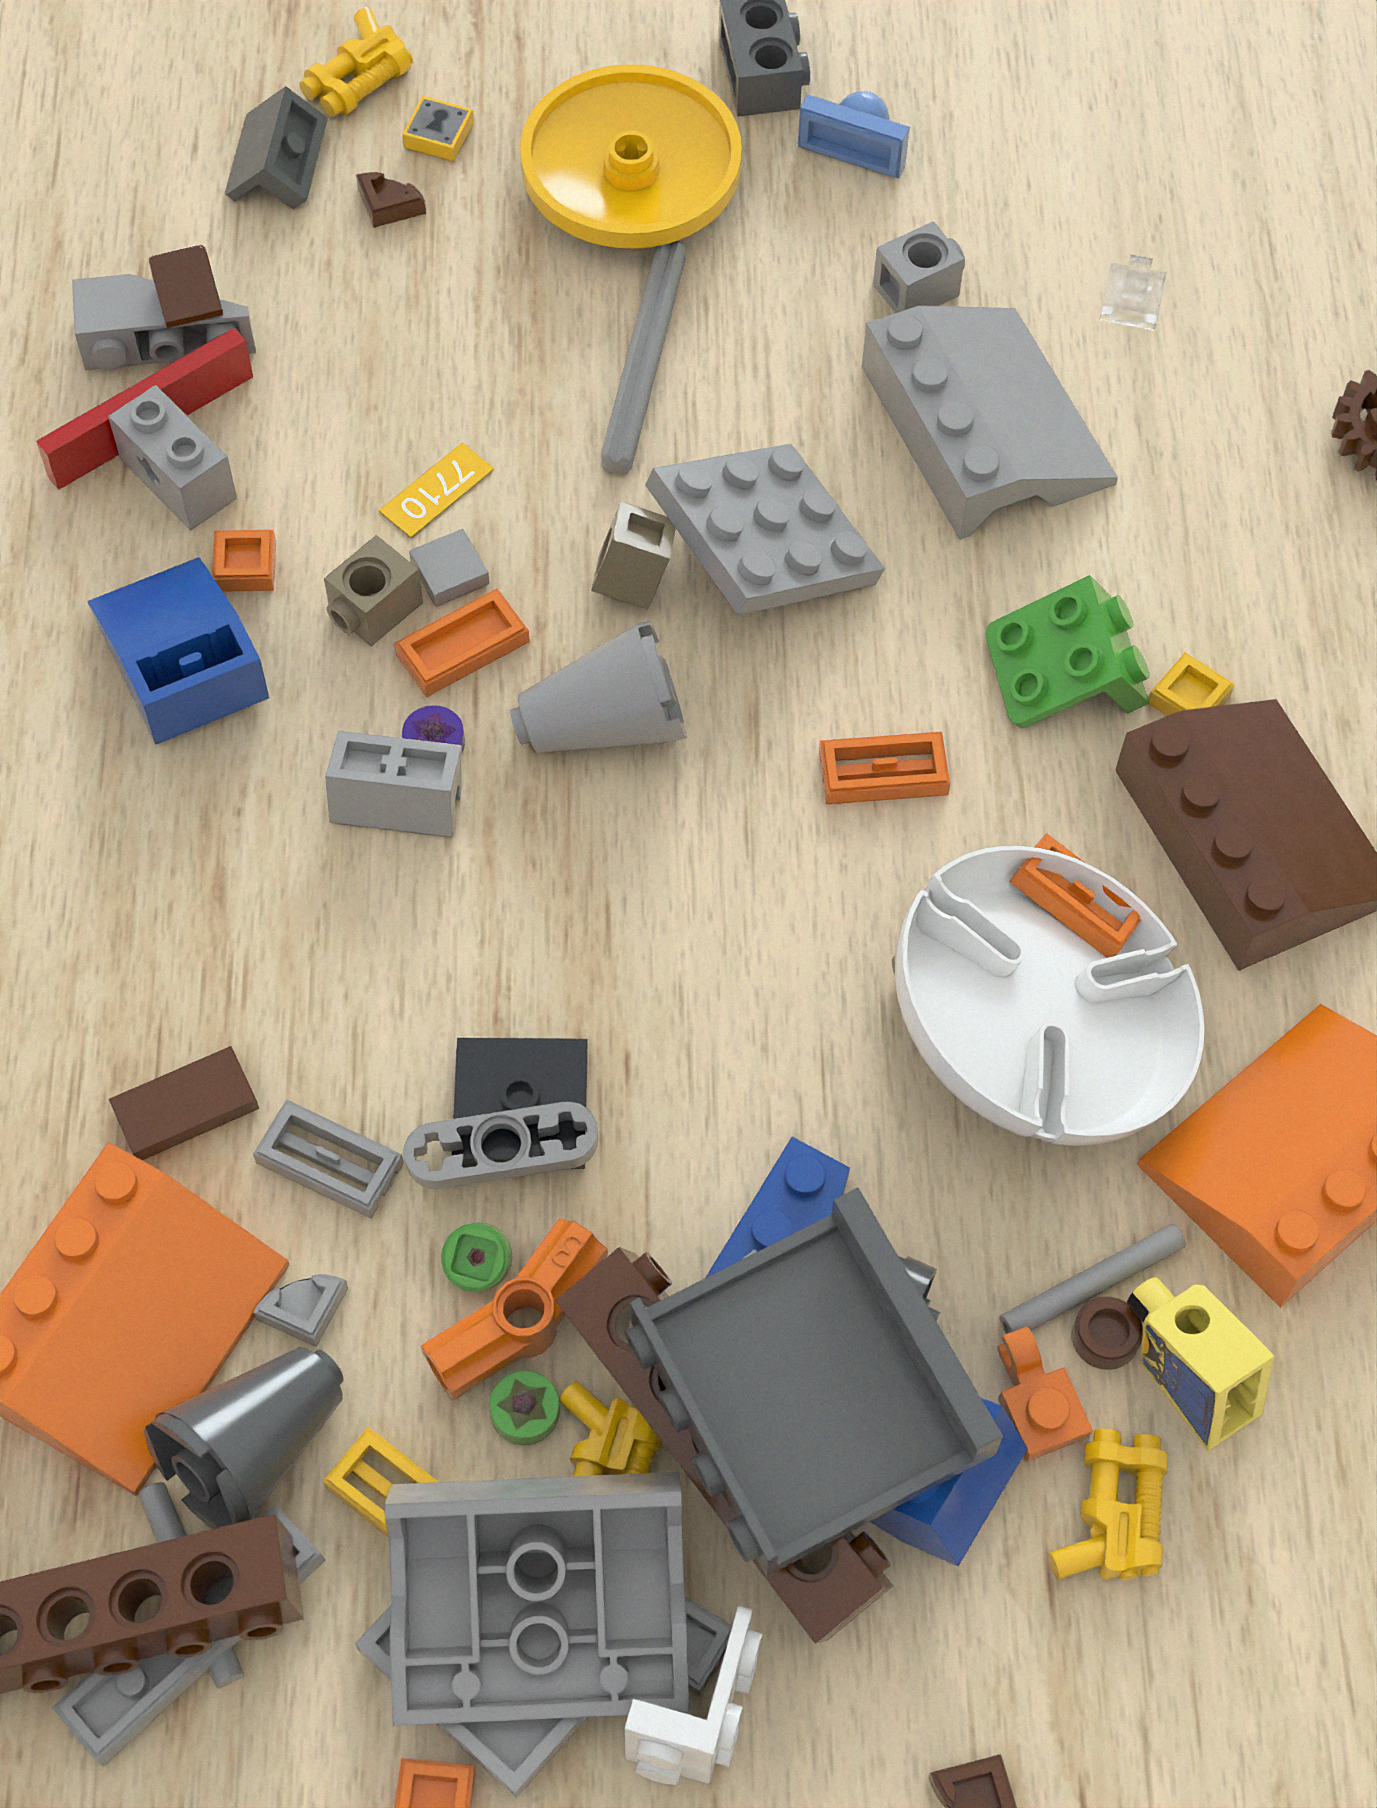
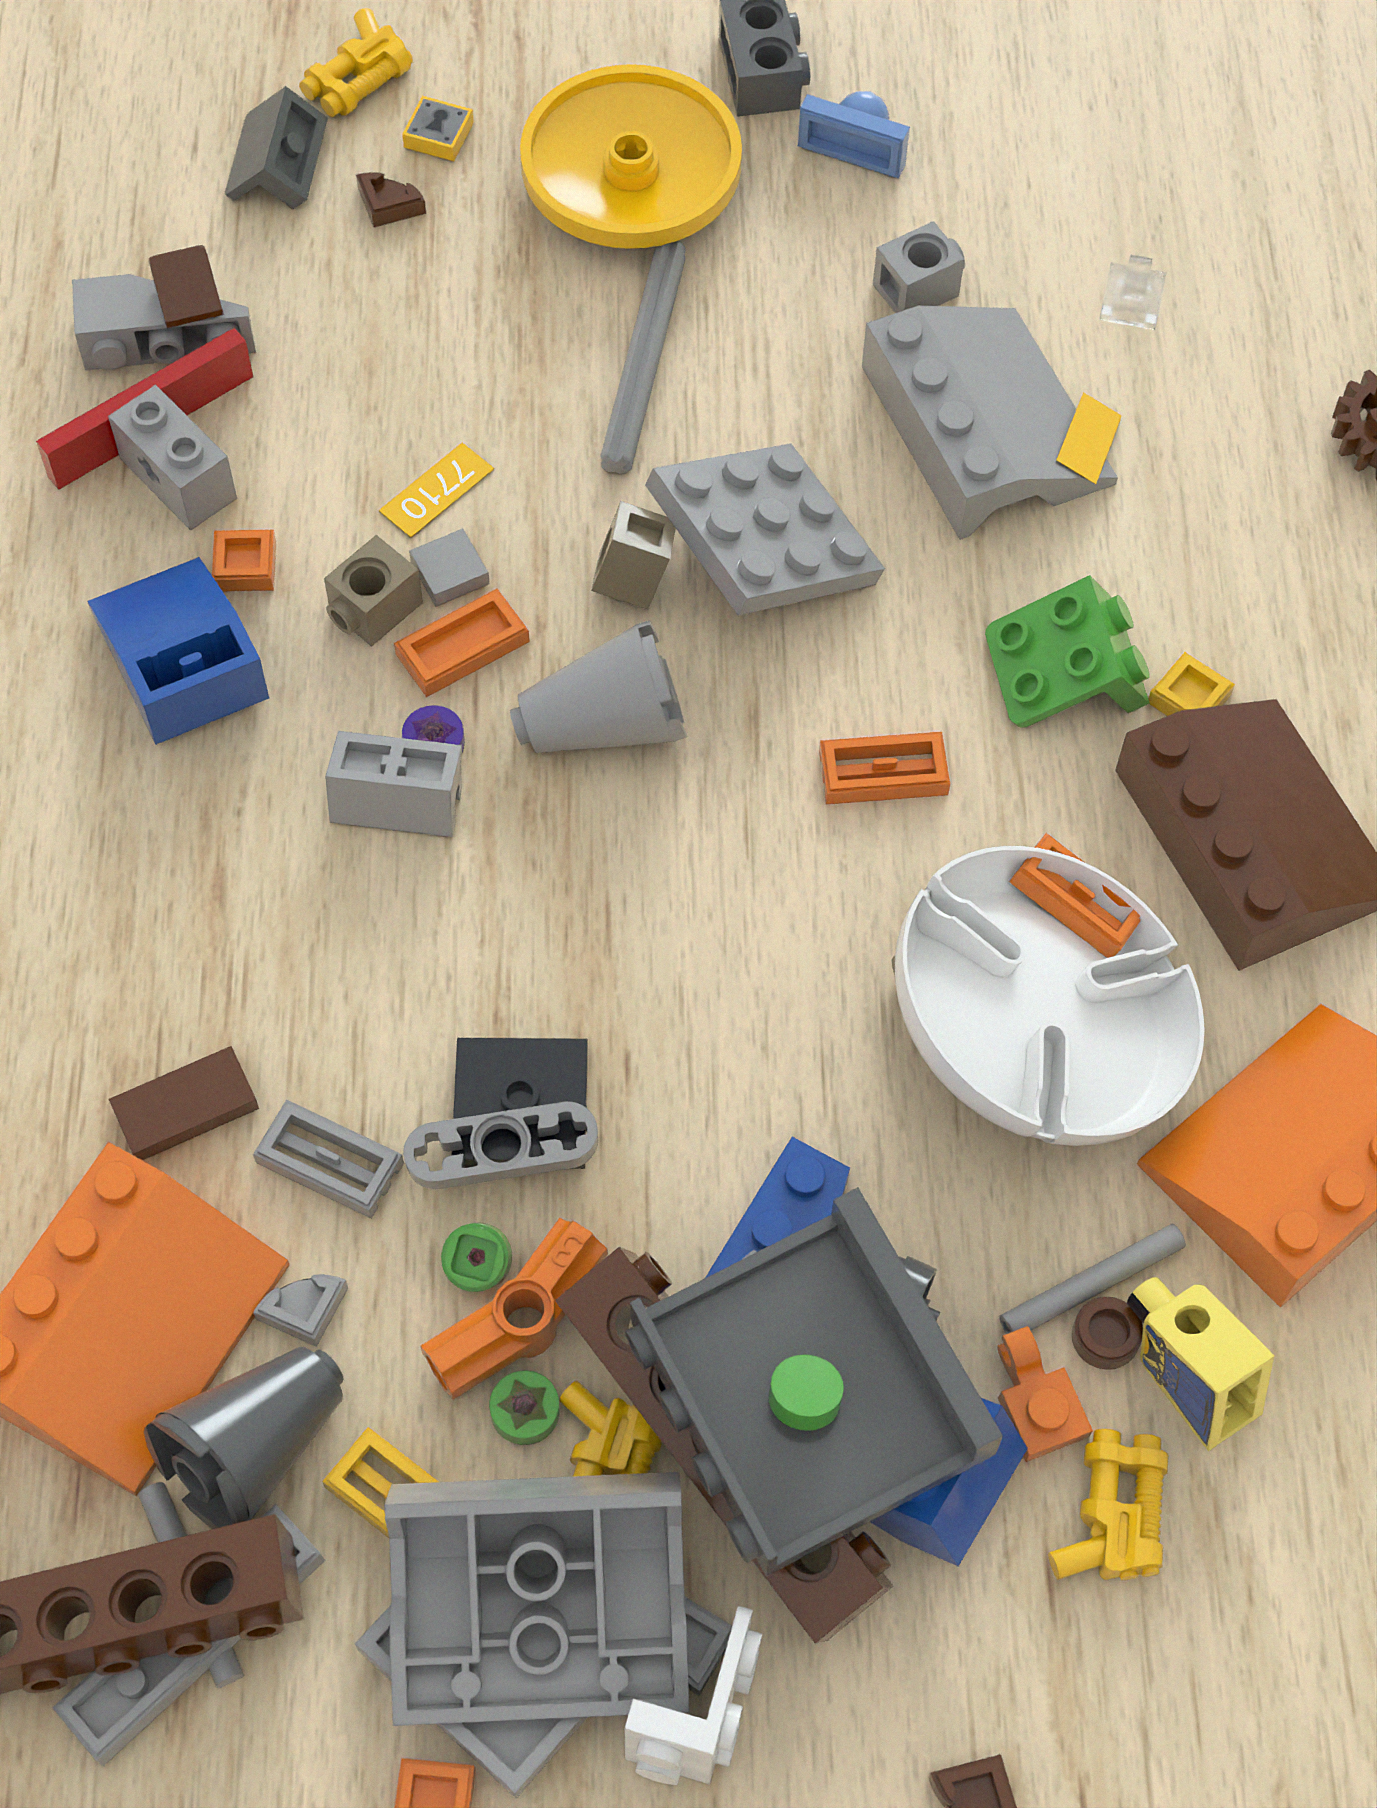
none -> bright green tile [769,1355,844,1431]
none -> yellow sticker [1056,392,1122,484]

